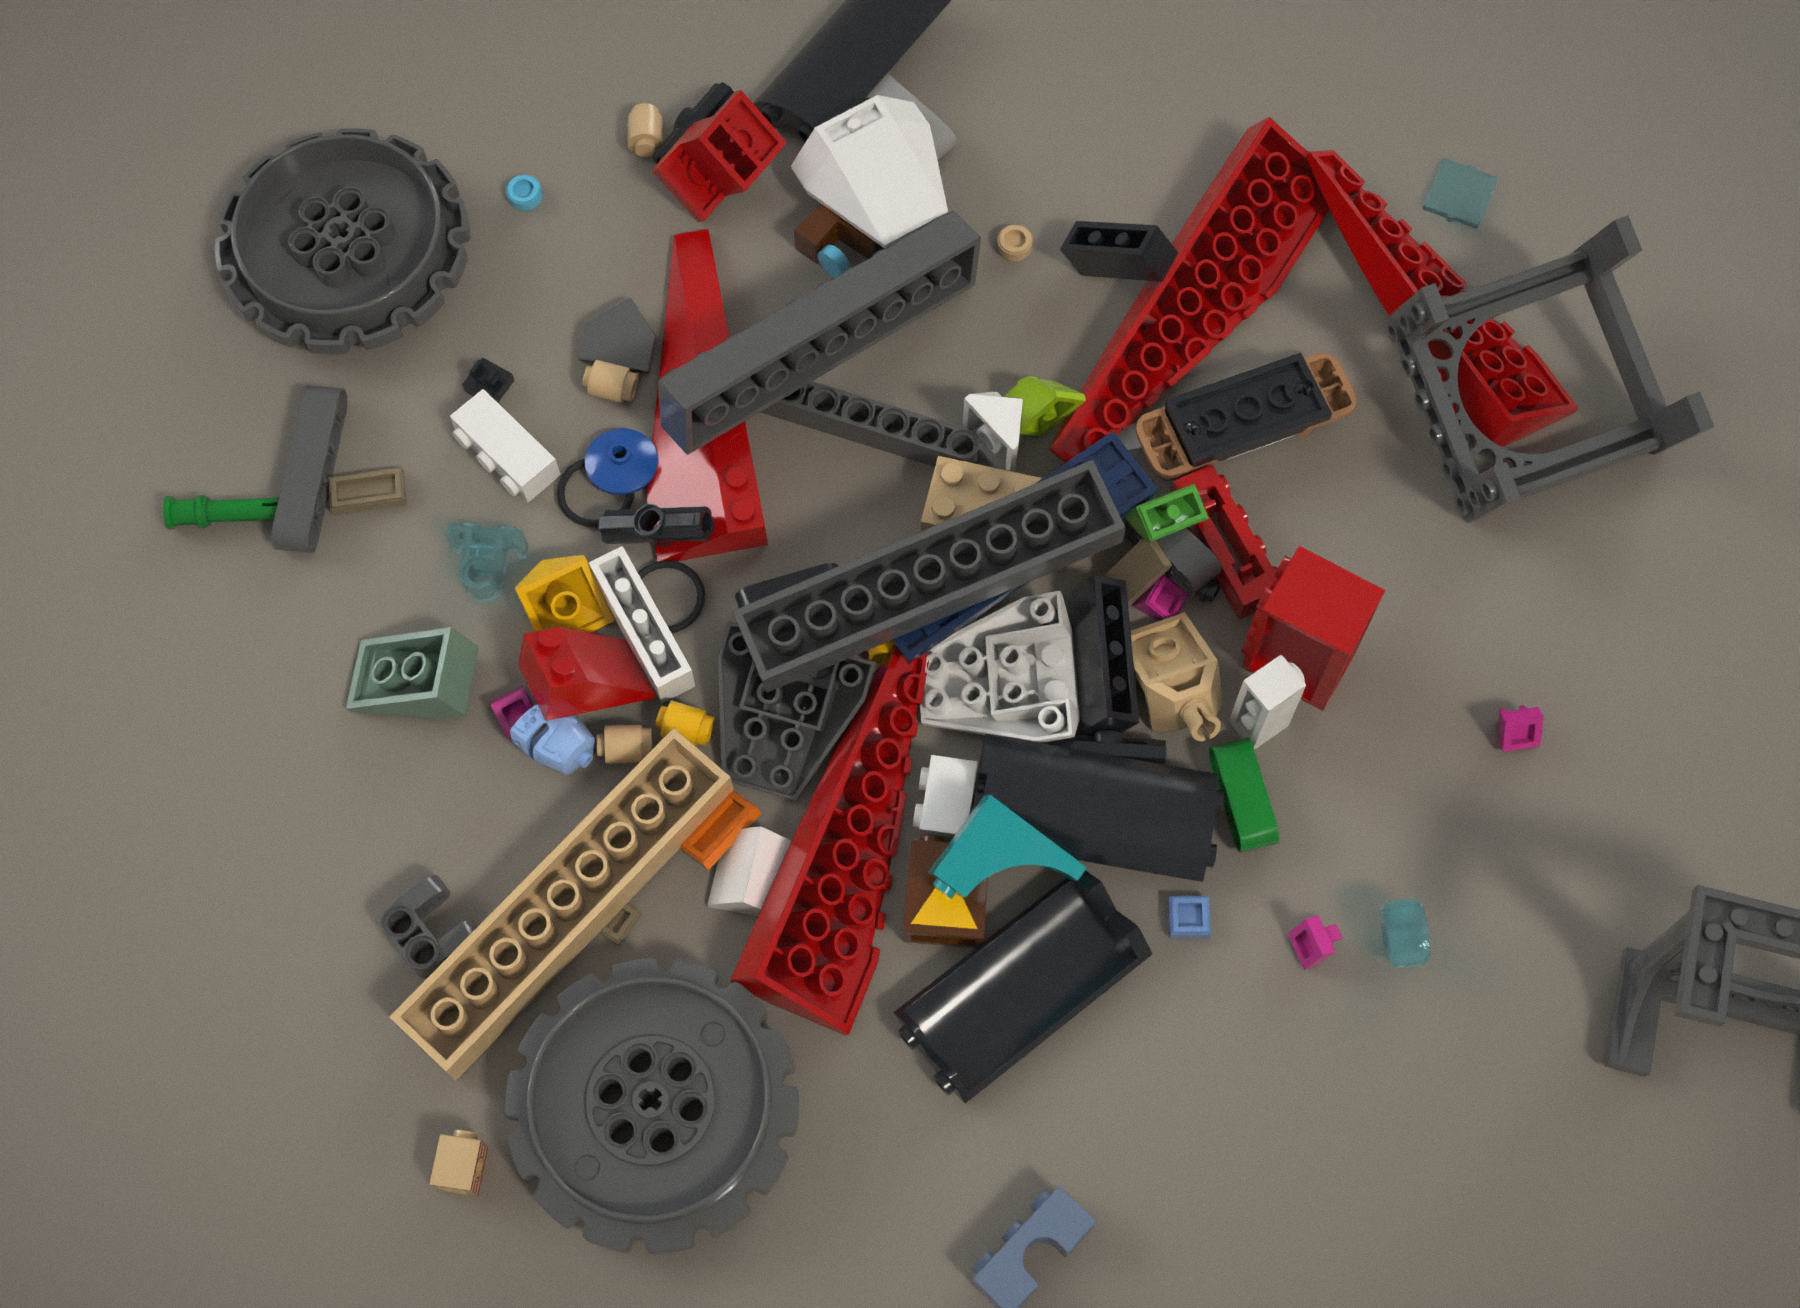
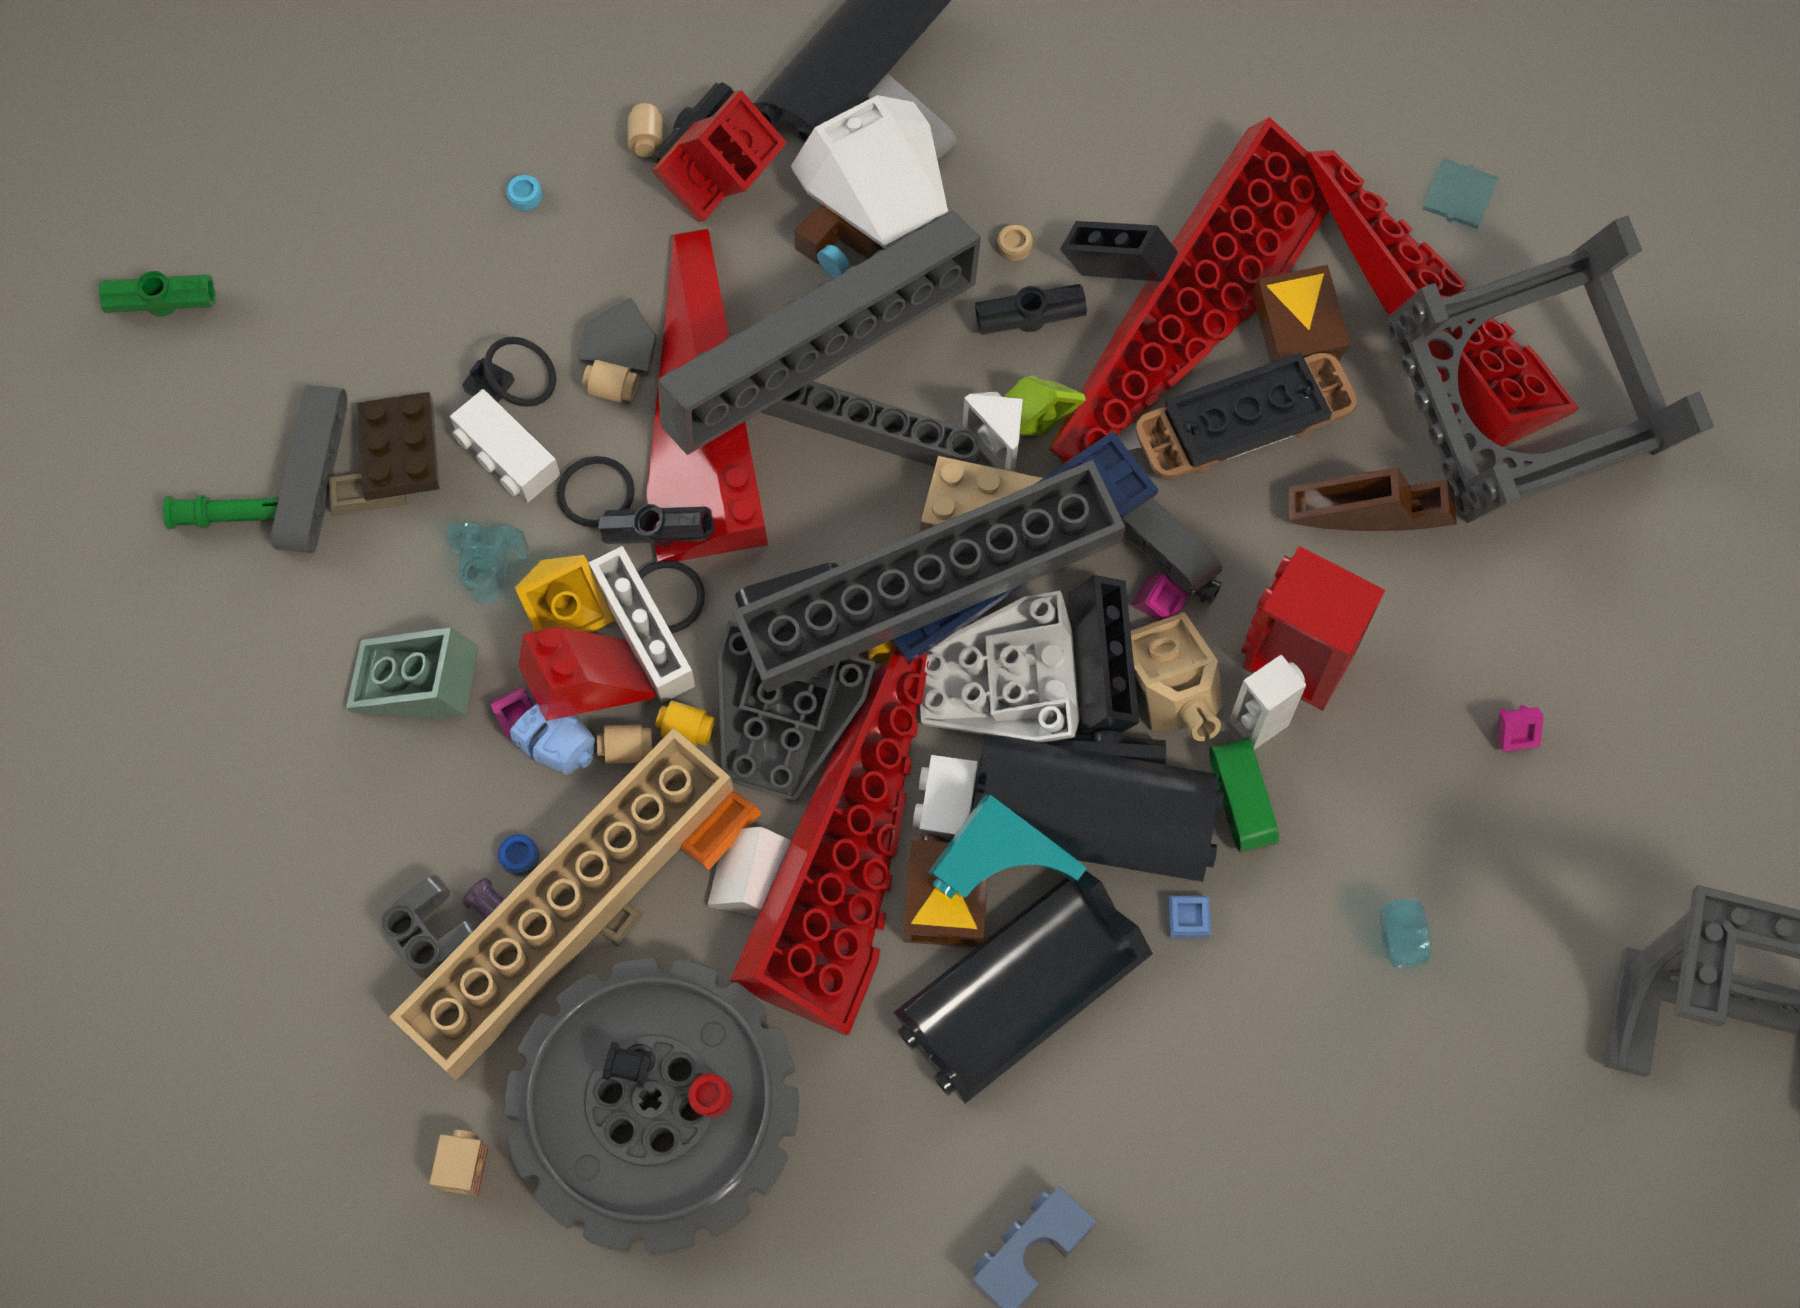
dark grey piece [215,128,470,354] -> none
blue dish [584,428,658,495] -> none
dark tan tile [1104,538,1172,608] -> none
bright green slope [1125,484,1209,543] -> none
red brick [1170,464,1278,620] -> none
dark pink tile [1288,915,1343,970] -> none
none -> green piece [99,271,216,317]
none -> dark brown plate [357,392,440,501]
none -> clear purple bush [462,878,505,919]
none -> black tyre [484,337,556,407]
none -> blue tile [498,834,539,876]
none -> black bush [602,1041,653,1089]
none -> red tile [688,1073,733,1118]
none -> black piece [975,284,1087,335]
none -> reddish brown brick [1251,264,1350,363]
none -> reddish brown slope [1288,467,1457,531]

